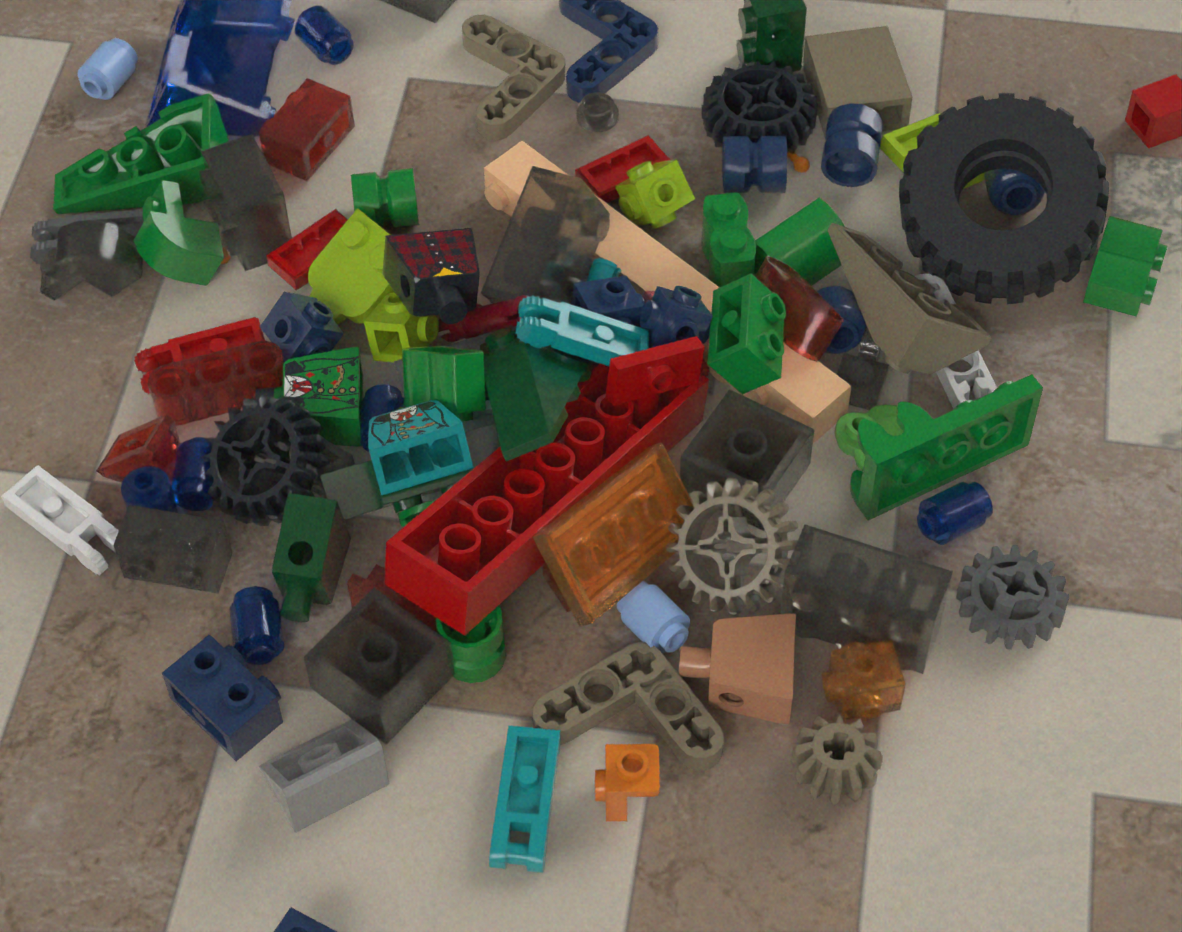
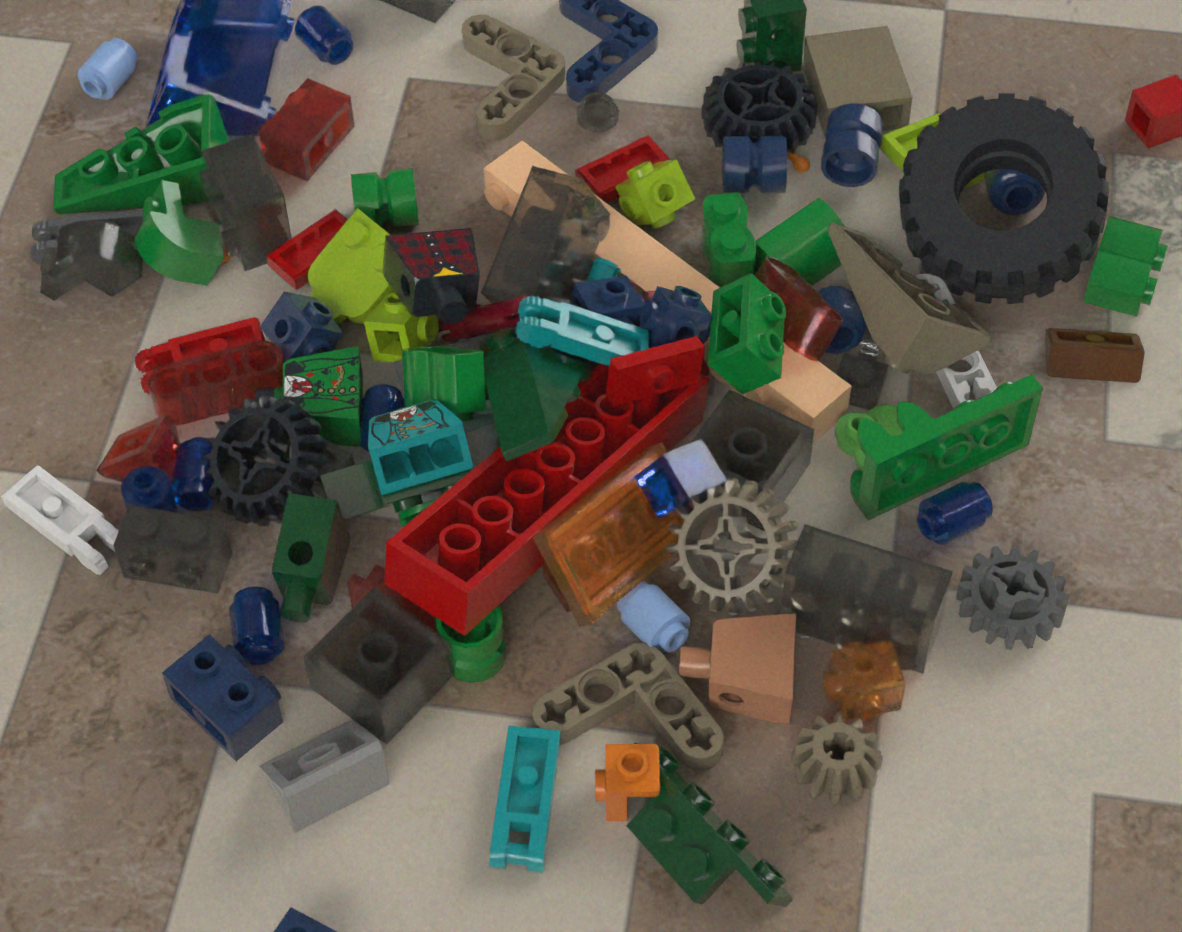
none -> dark green bracket [626,742,793,907]
none -> clear blue brick [634,438,726,520]
none -> reddish brown slope [1045,328,1145,383]

